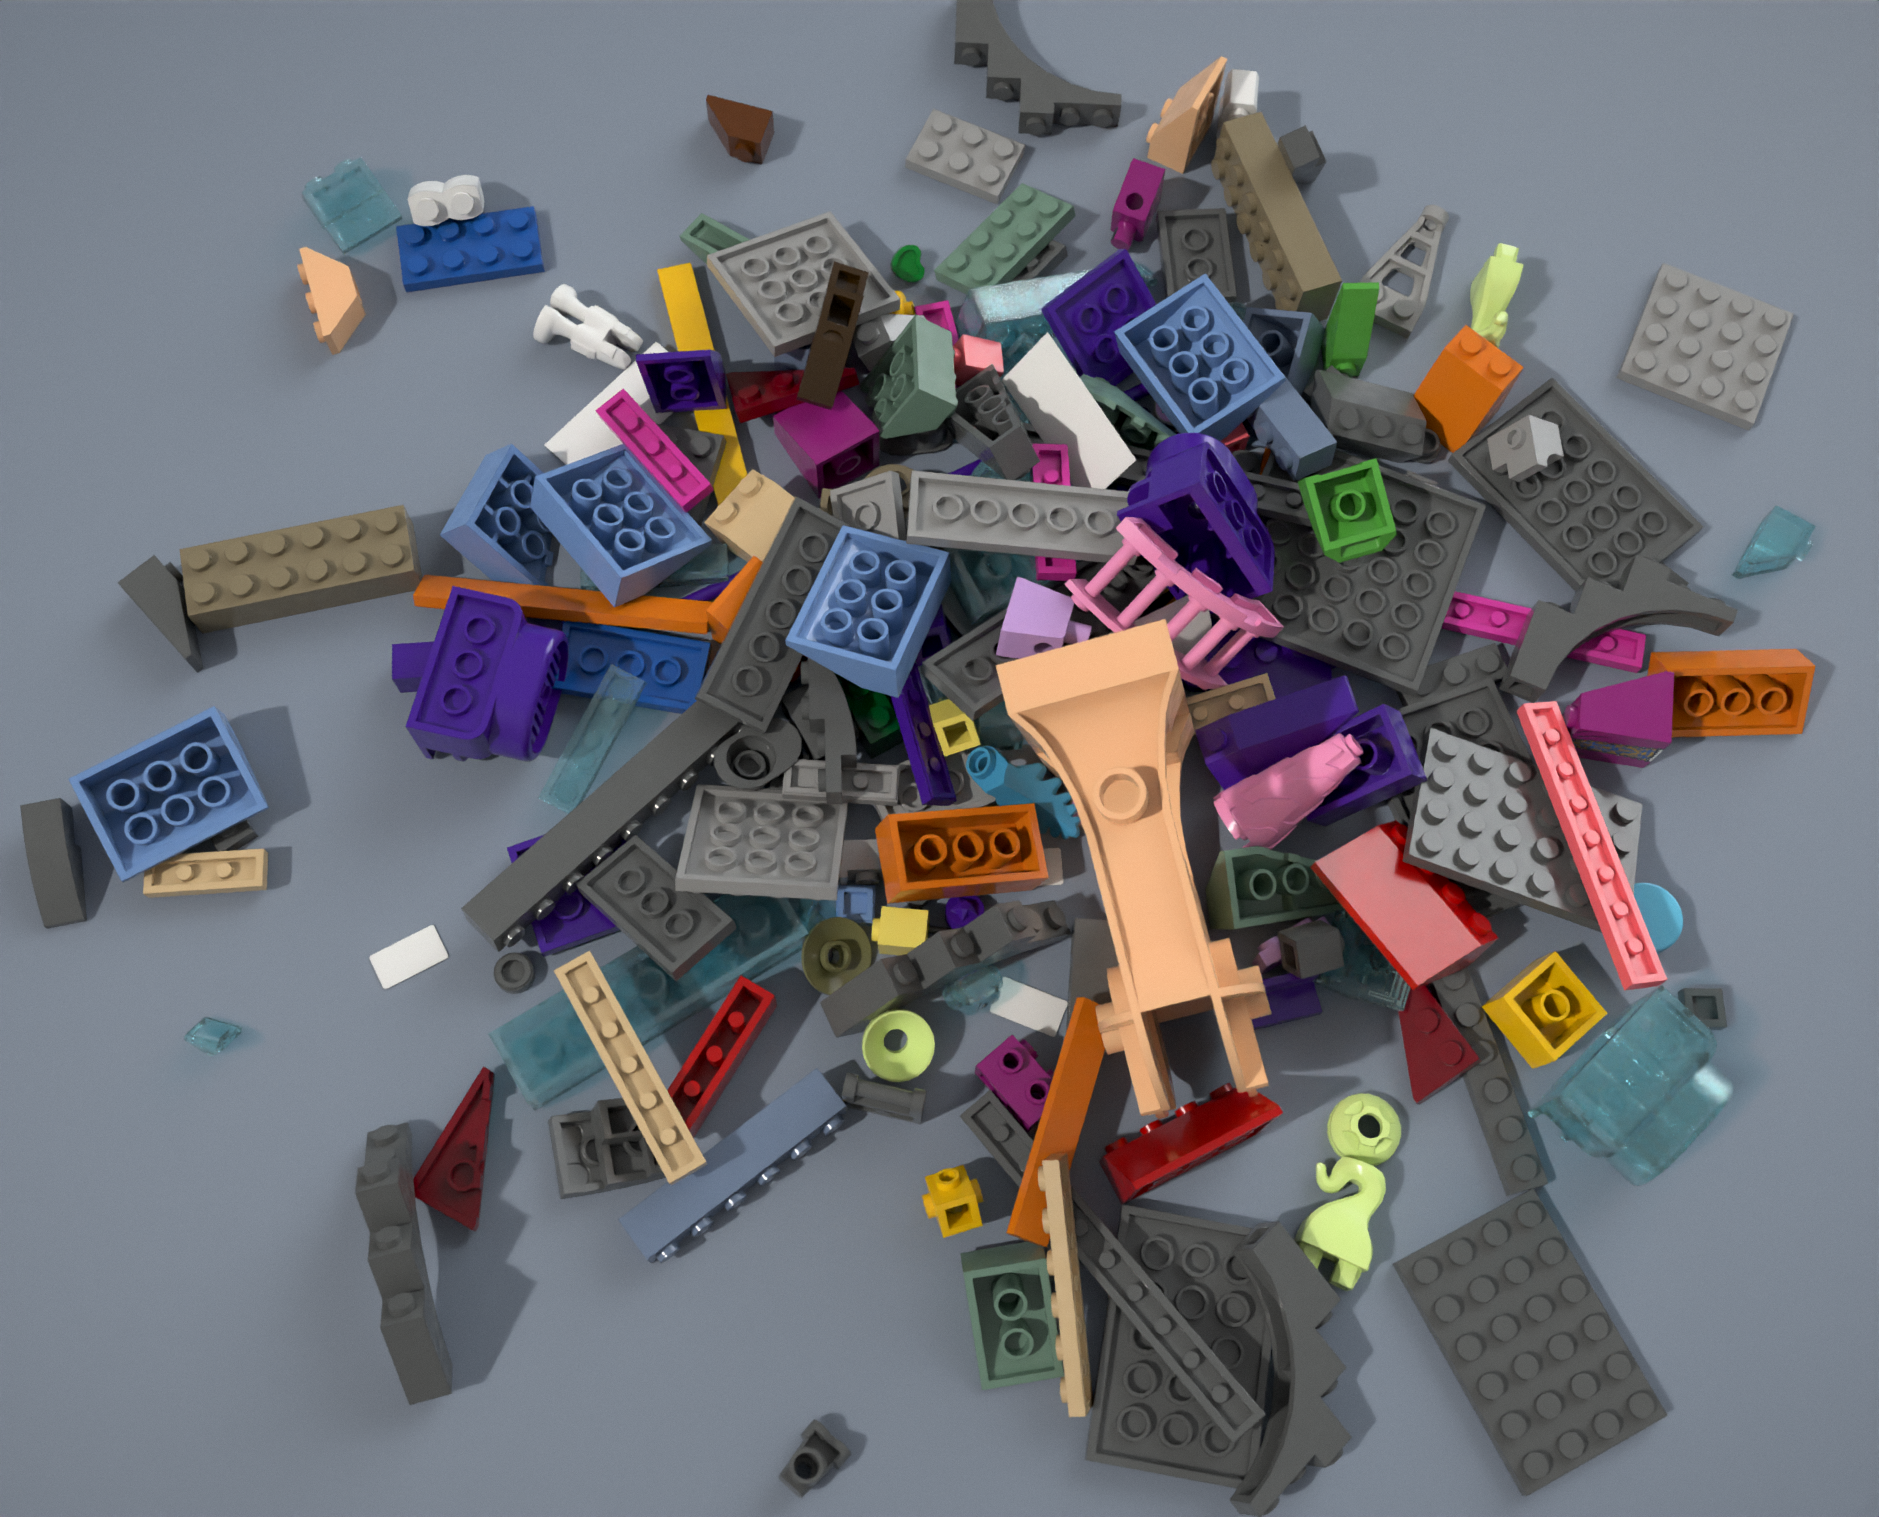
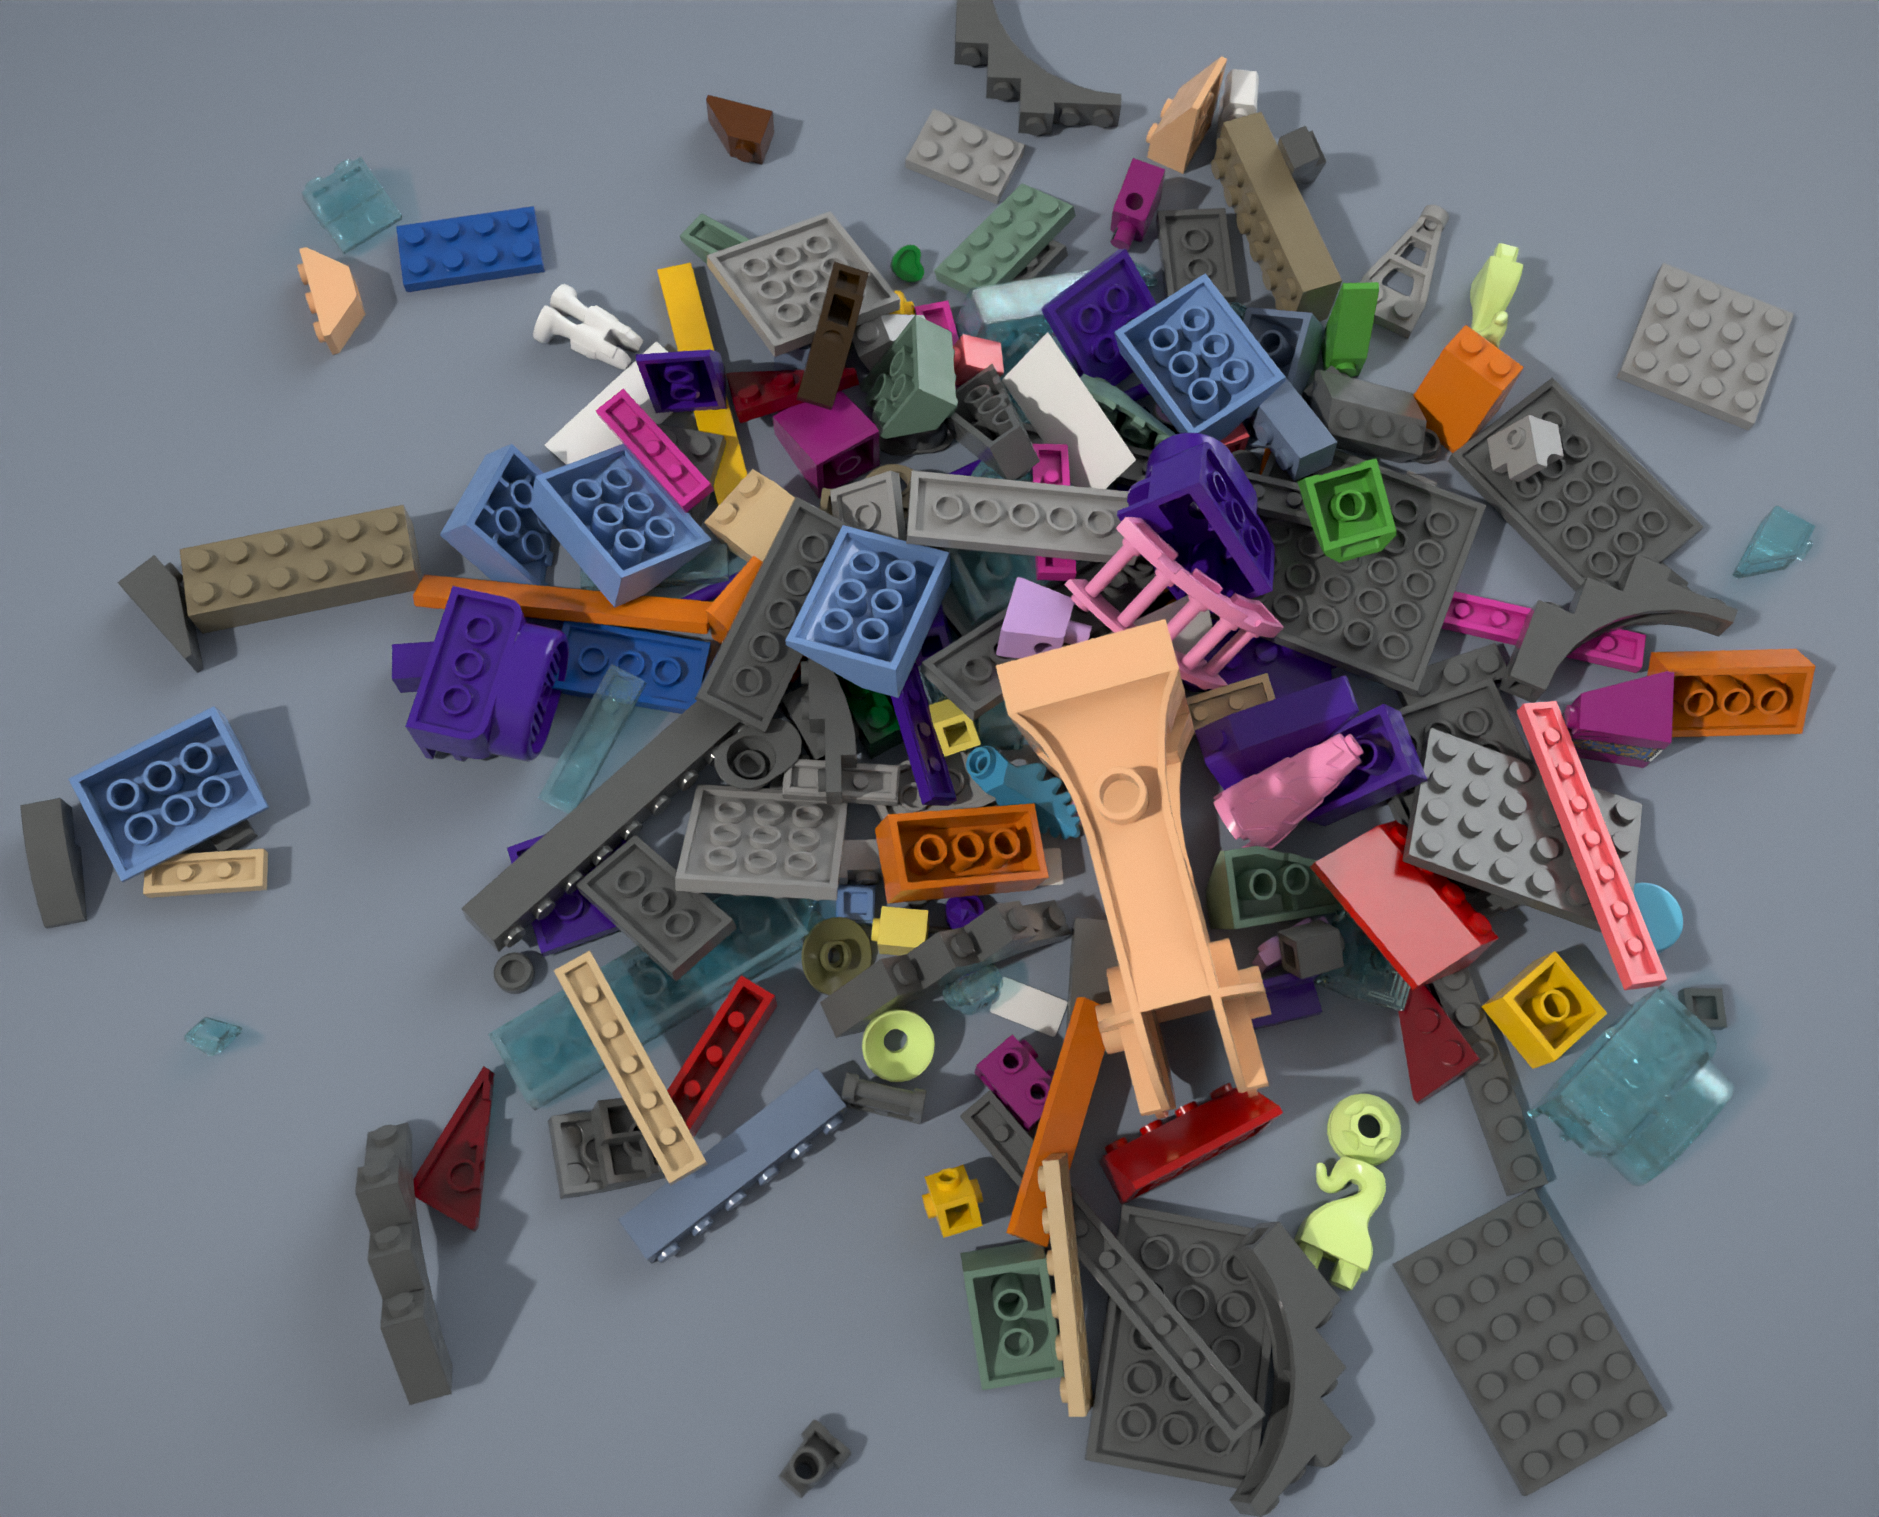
white sticker [369,925,448,989] -> none
white brick [407,175,485,226] -> none

